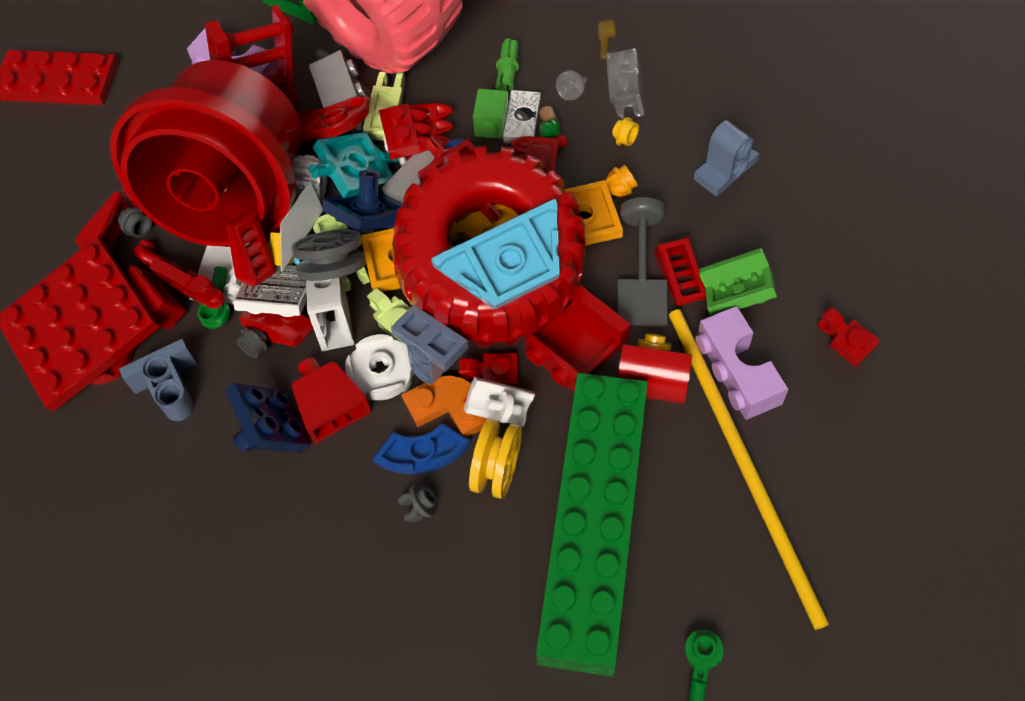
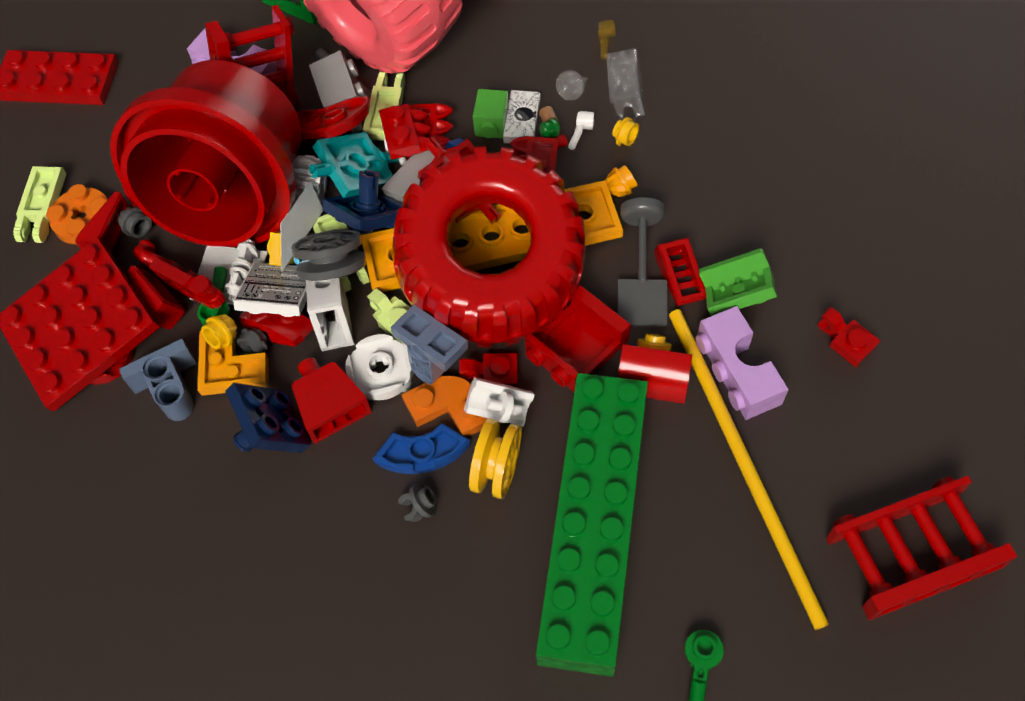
red slope [226,209,275,287] -> none
medium azure wing [431,199,560,310] -> none
bright green axle [495,38,519,93] -> none
sand blue tile [693,120,759,197] -> none
none -> yellowish green hinge [13,166,67,243]
none -> orange plate [46,184,108,244]
none -> light orange plate [197,331,269,396]
none -> yellow plate [201,315,237,349]
none -> white hand [568,111,594,150]
none -> red fence [826,476,1018,621]

